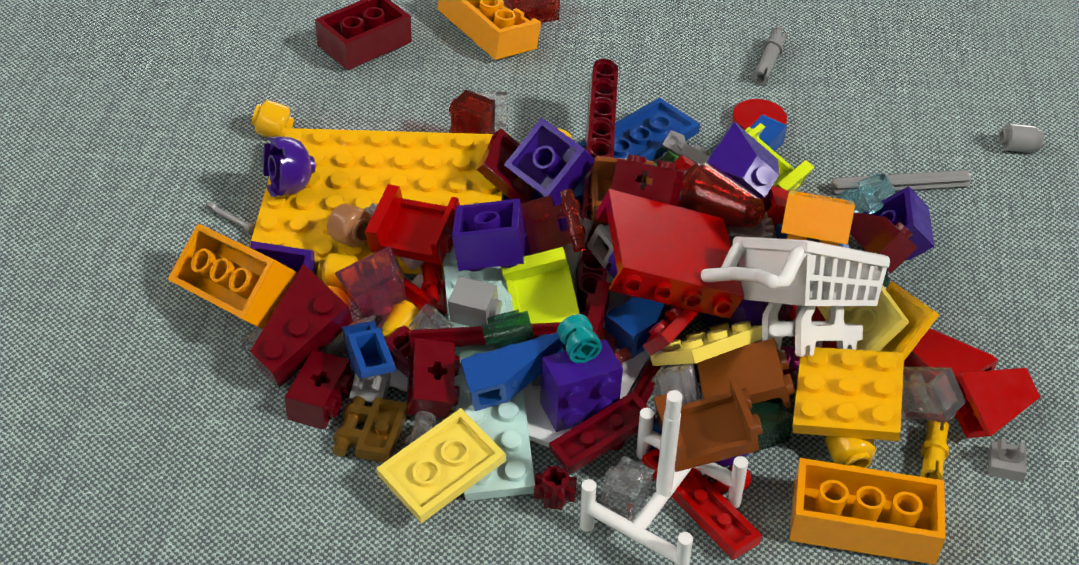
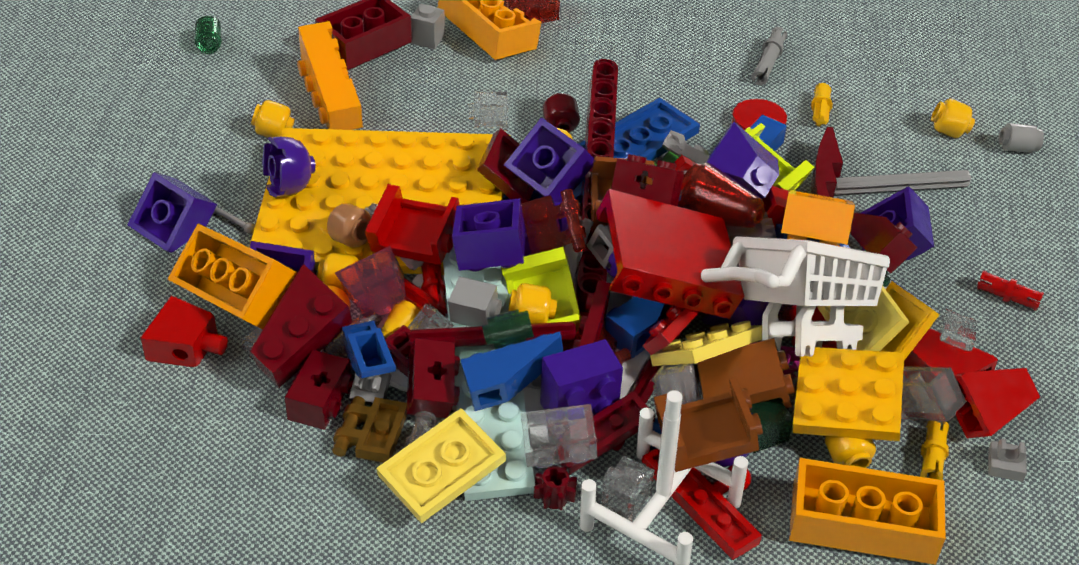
clear red brick [449,89,495,134] -> none
teal wheel [557,314,602,363] -> none
clear light blue plate [838,173,895,214] -> none
none -> dark purple slope [127,172,217,253]
none -> red torso [140,296,228,367]
none -> clear green brick [195,16,222,54]
none -> light orange wedge [297,21,363,130]
none -> light grey brick [411,4,445,49]
none -> yellow head [508,283,557,324]
none -> clear brick [520,404,598,468]
none -> dark red head [542,93,580,133]
none -> yellow axle [811,83,833,127]
none -> dark red slope [811,127,843,198]
none -> yellow head [931,98,975,139]
none -> clear tile [940,308,977,351]
none -> red pin [977,270,1044,311]

